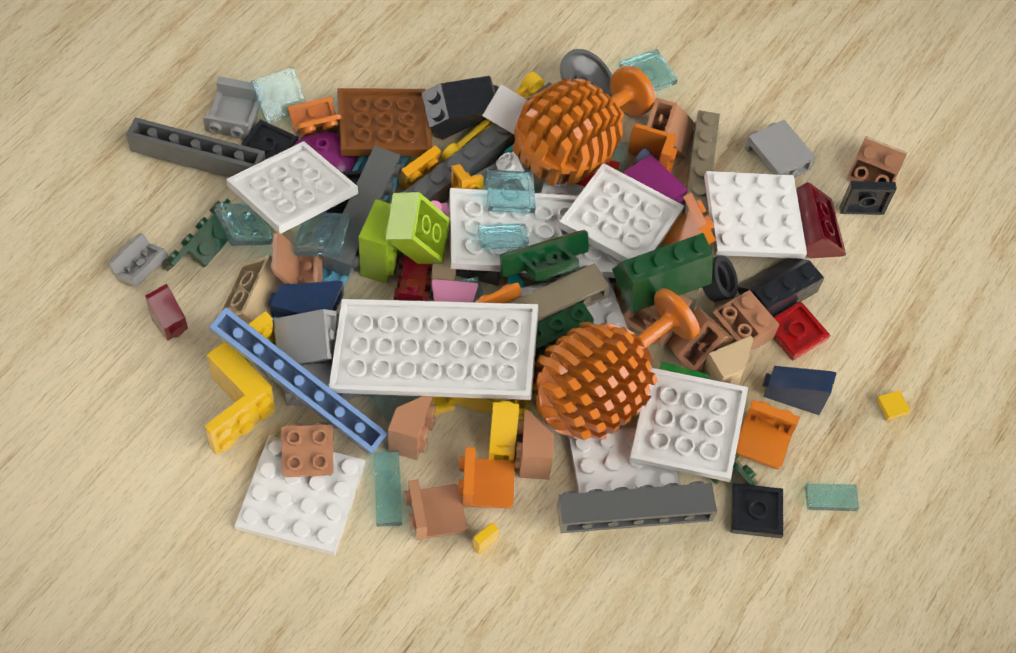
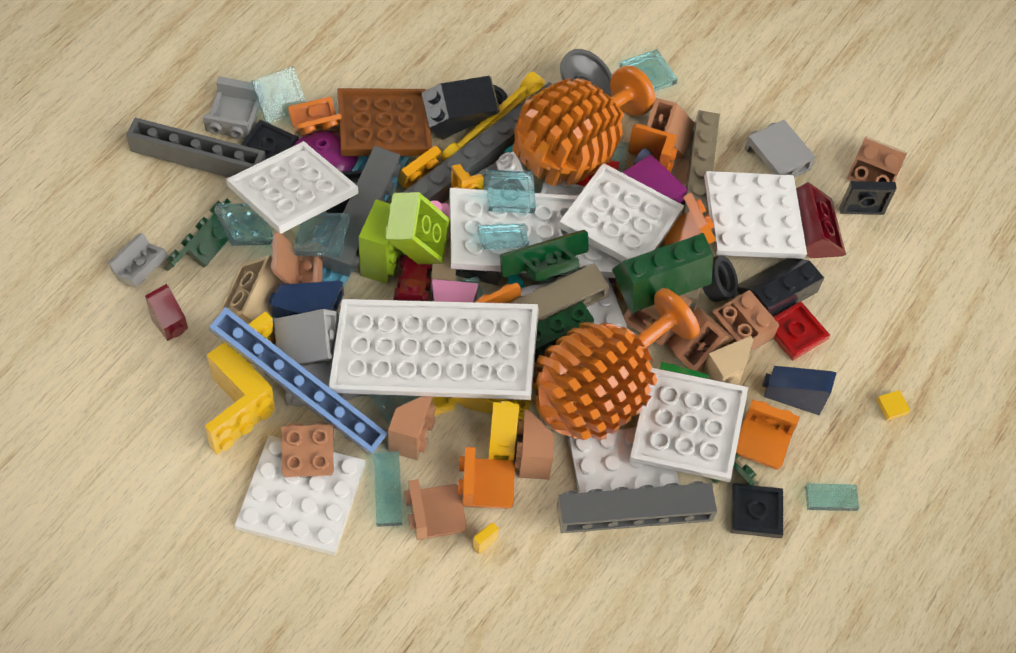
white sticker [483,85,527,135] -> none

